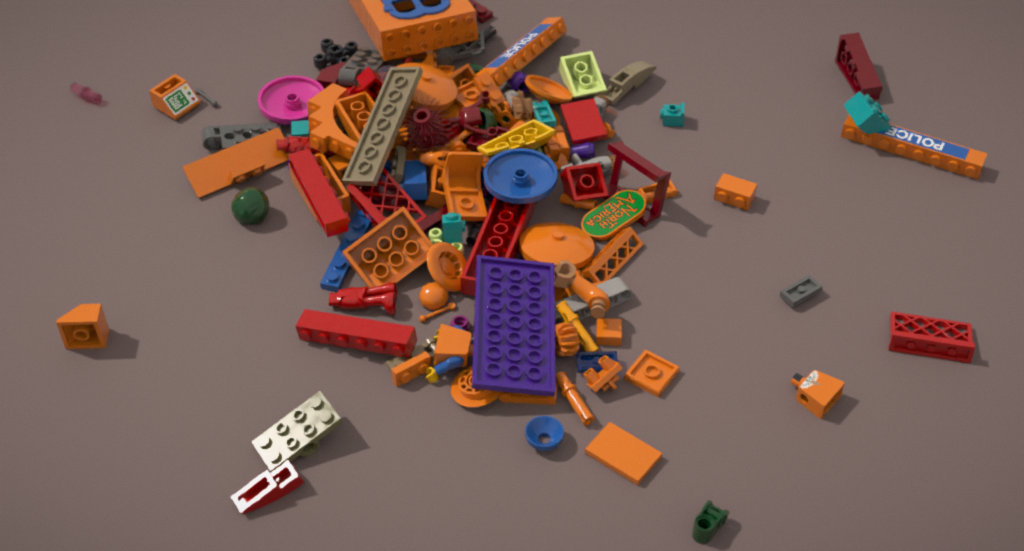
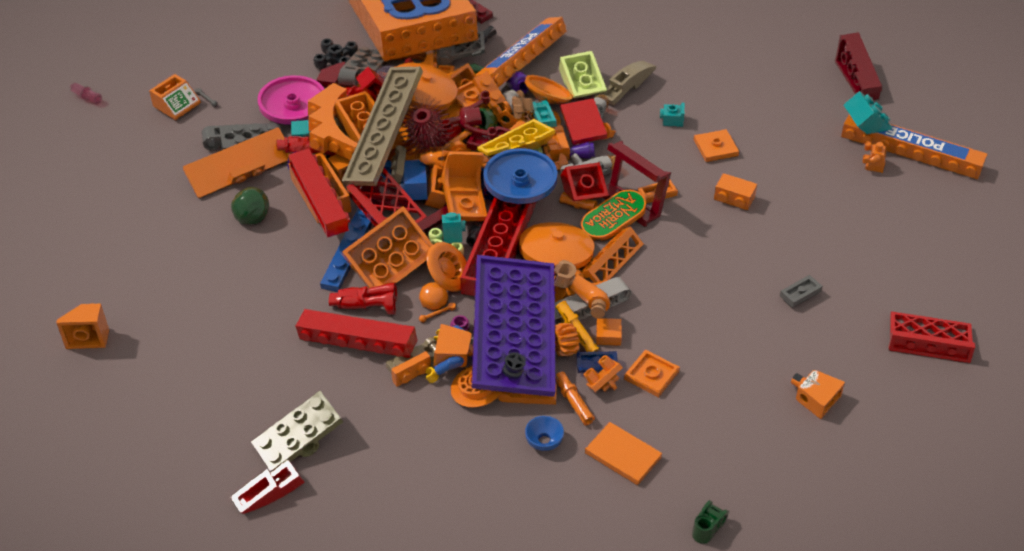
none -> black wheel [503,352,526,379]
none -> orange plate [693,129,739,162]
none -> orange piece [862,141,886,173]

